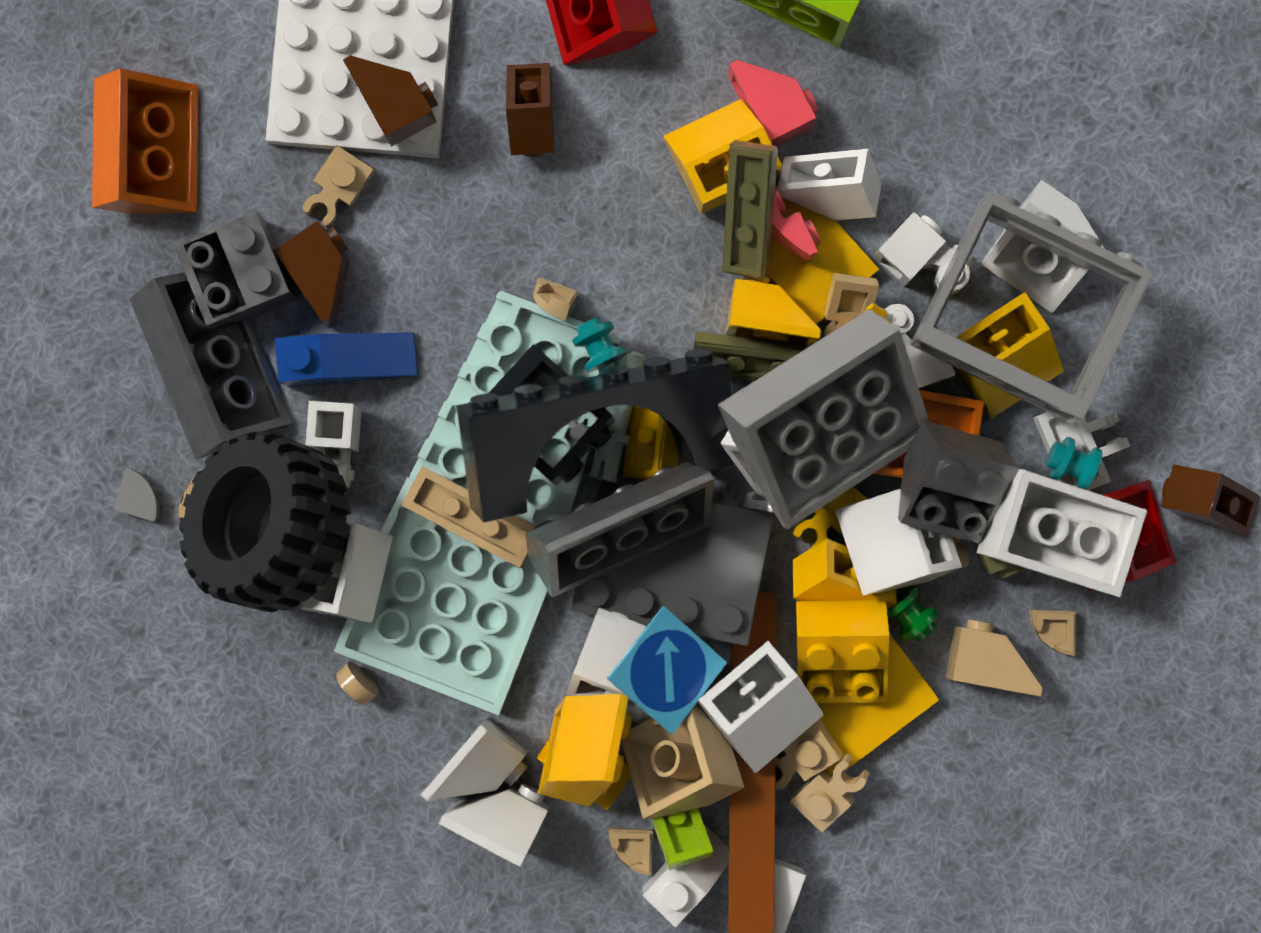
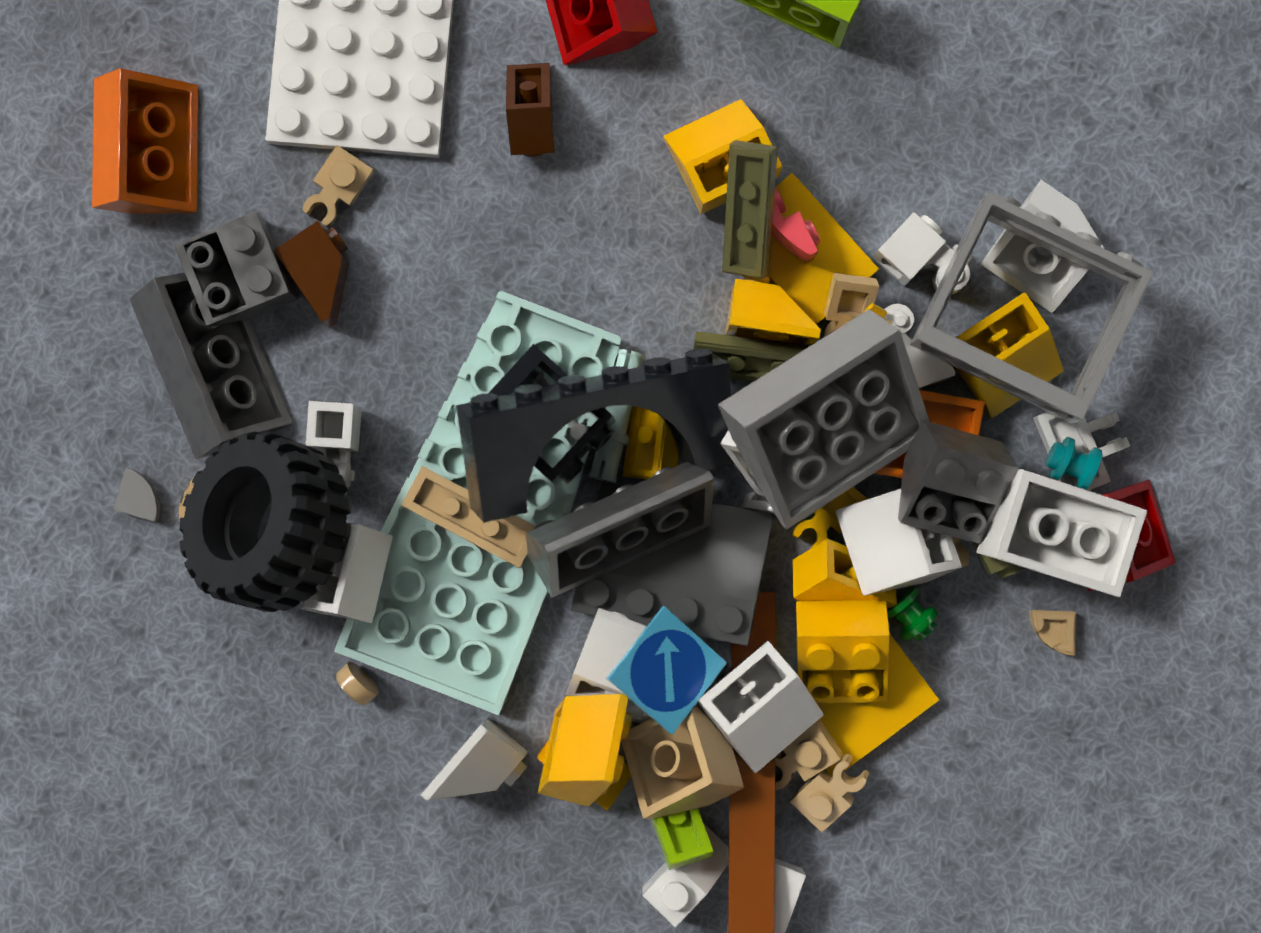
blue slope [275,332,418,387] -> none
reddish brown slope [343,55,438,147] -> none
white slope [438,783,550,867] -> none
tan tile [533,277,579,321] -> none
teal wheel [572,317,627,373] -> none
tan tile [609,827,653,875] -> none
coral slope [727,60,818,146] -> none
white slope [777,149,882,221] -> none
tan slope [945,620,1042,697] -> none
reddish brown slope [1161,464,1260,537] -> none

